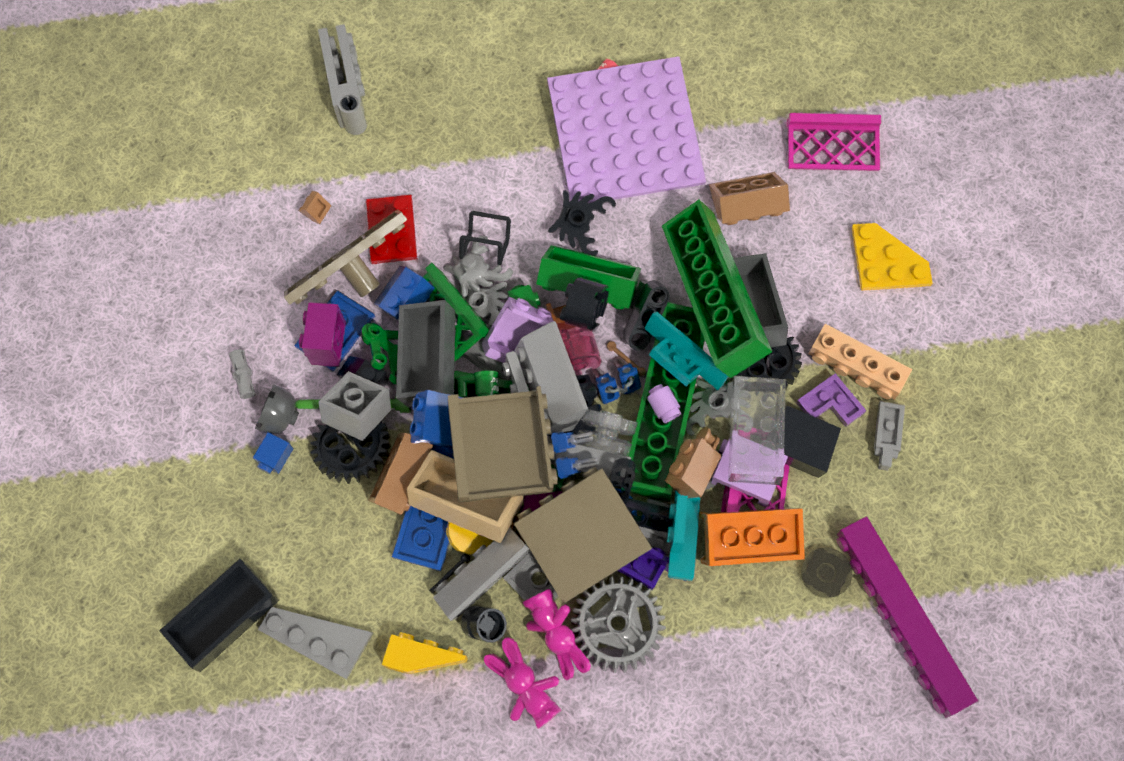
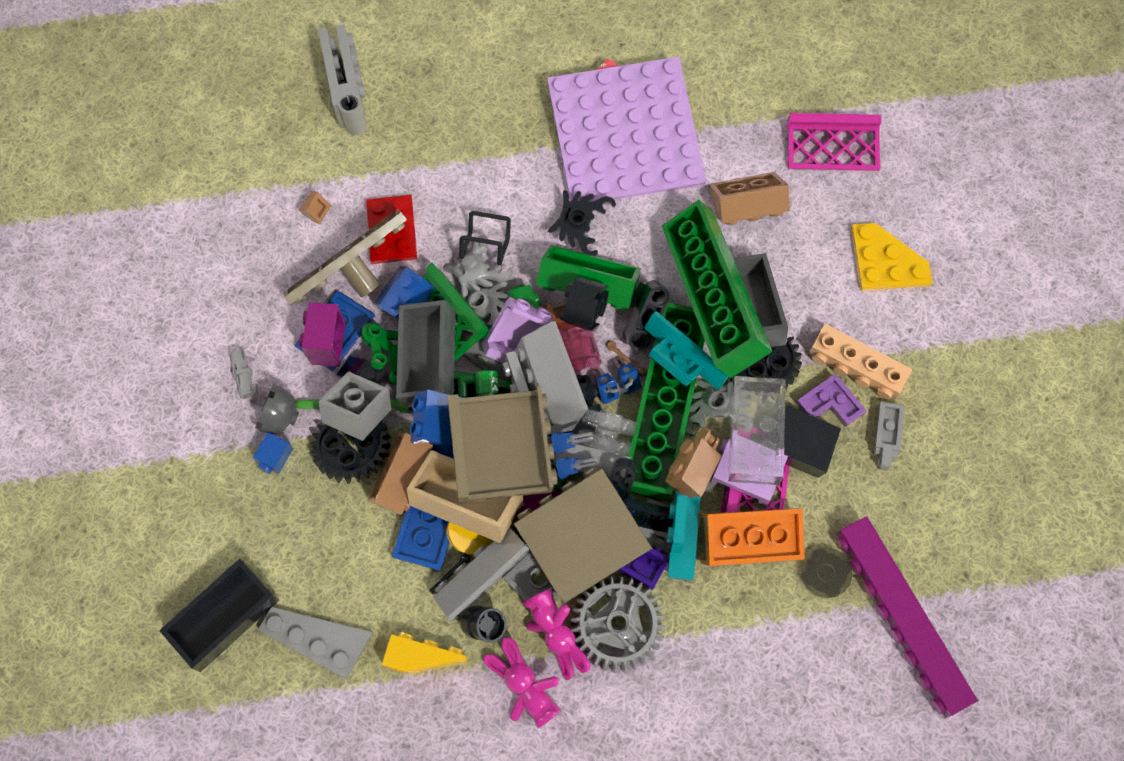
lavender brick [647,384,681,423] -> none

